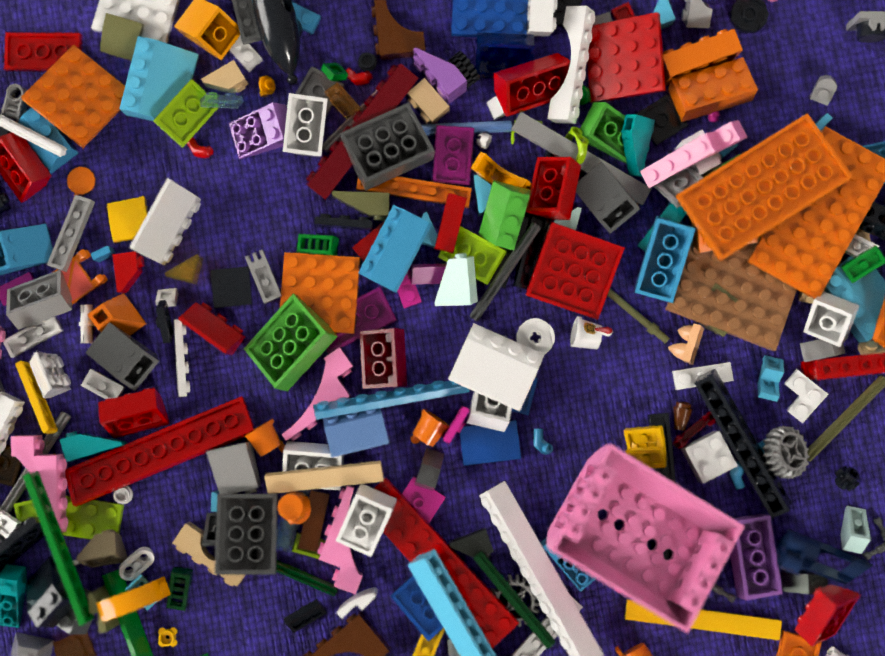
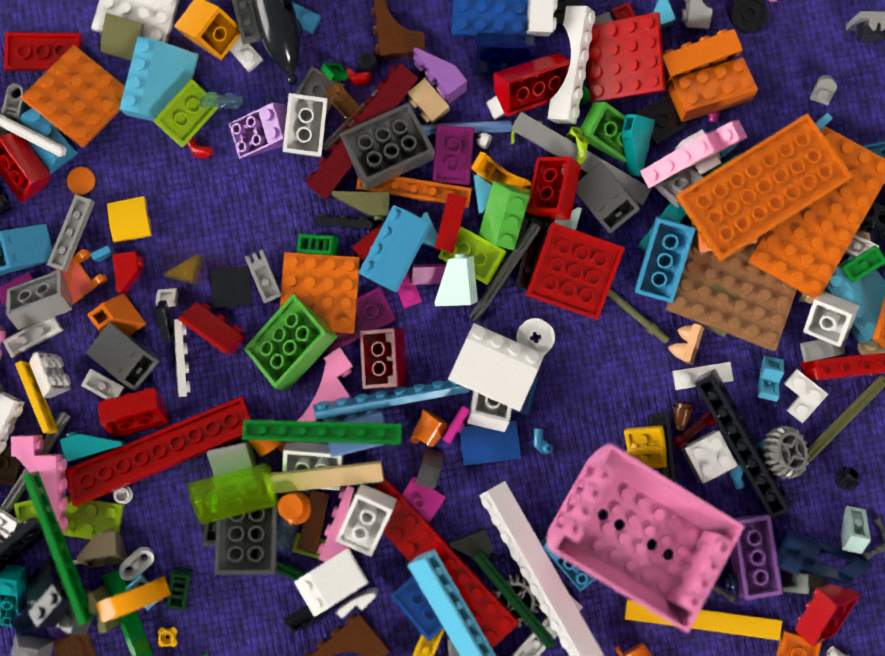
white pin [79,305,94,343] -> none
white slope [129,178,201,266] -> none
tan arch [173,521,246,587] -> none
tan slope [201,60,248,94] -> none
light orange plate [259,76,275,97] -> none
black tyre [447,51,480,88] -> none
white hat [570,316,613,349] -> none
none -> dark blue tile [9,608,36,637]
none -> clear neon green slope [188,464,278,525]
none -> green plate [242,420,402,445]
none -> white slope [295,548,369,617]
none -> dark blue plate [722,572,738,592]

